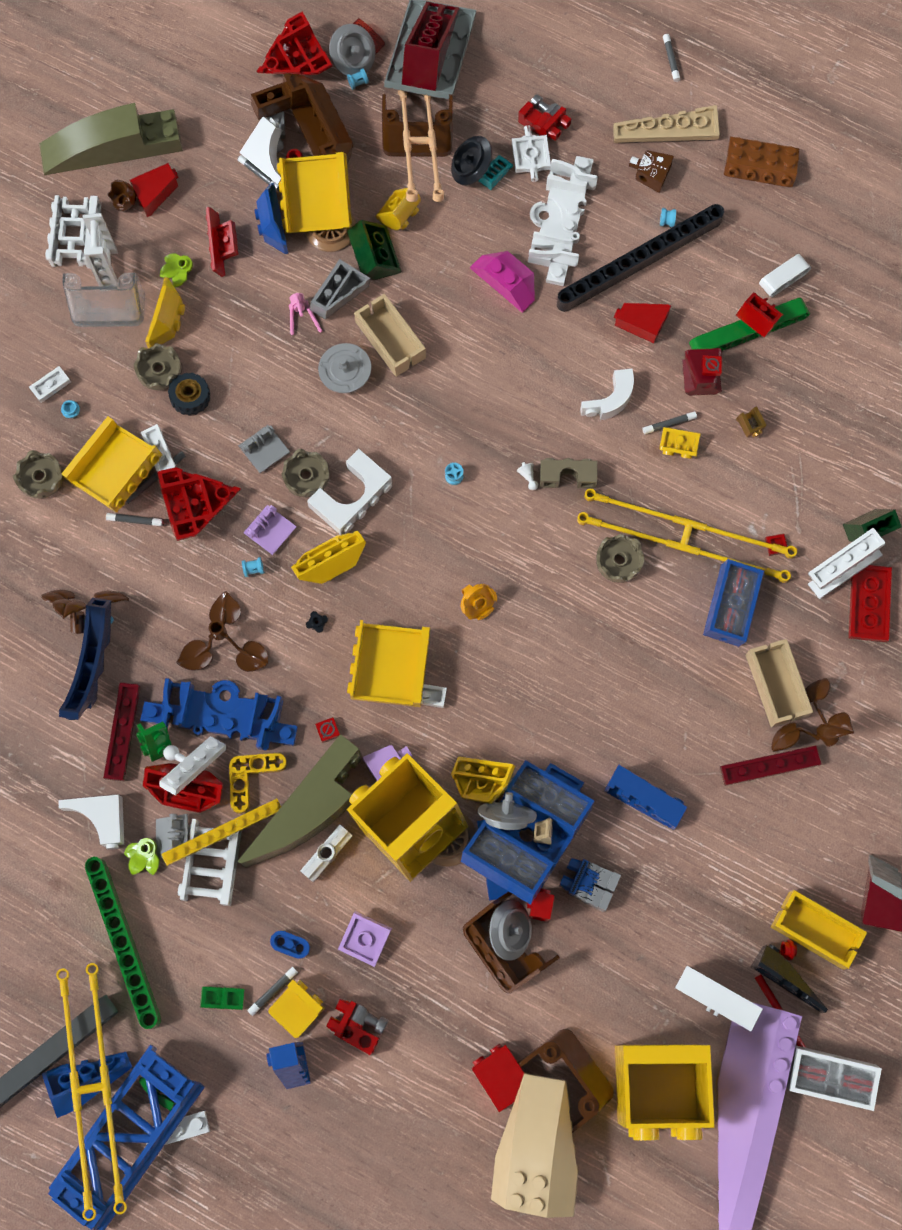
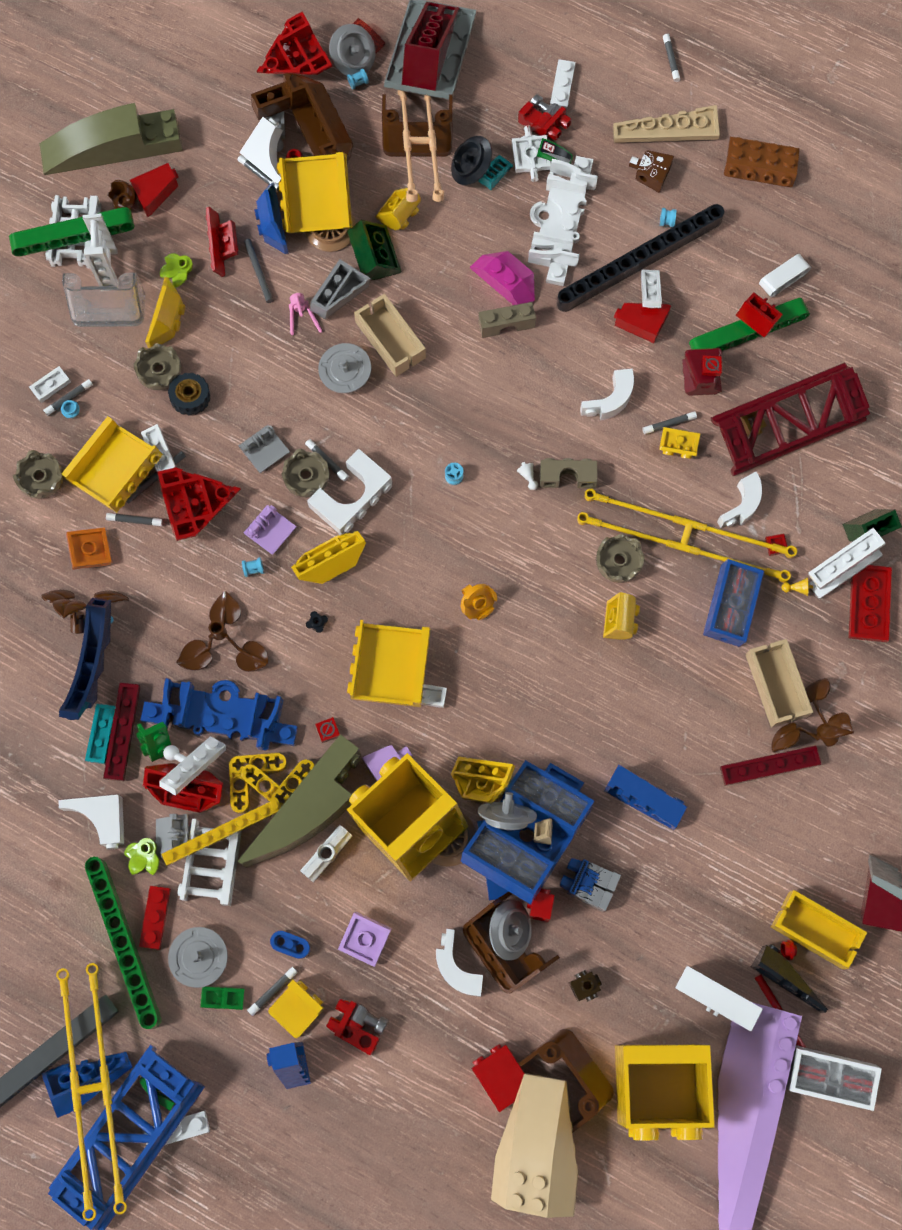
none -> green beam [9,207,135,257]
none -> dark grey bar [43,379,93,416]
none -> orange hinge [66,528,112,570]
none -> teal plate [85,704,116,765]
none -> red plate [139,886,171,950]
none -> light grey piece [168,927,228,988]
none -> yellow beam [241,759,314,807]
none -> dark grey bar [244,239,273,303]
none -> dark grey bar [305,439,349,481]
none -> white arch [436,929,483,997]
none -> dark tan arch [478,302,536,338]
none -> slope [537,138,573,164]
none -> white plate [550,59,575,110]
none -> dark brown brick [569,970,602,1002]
none -> yellow brick [603,592,640,640]
none -> white plate [641,270,662,308]
none -> dark red piece [711,363,870,476]
none -> white arch [717,472,762,528]
none -> yellow piece [781,577,813,596]

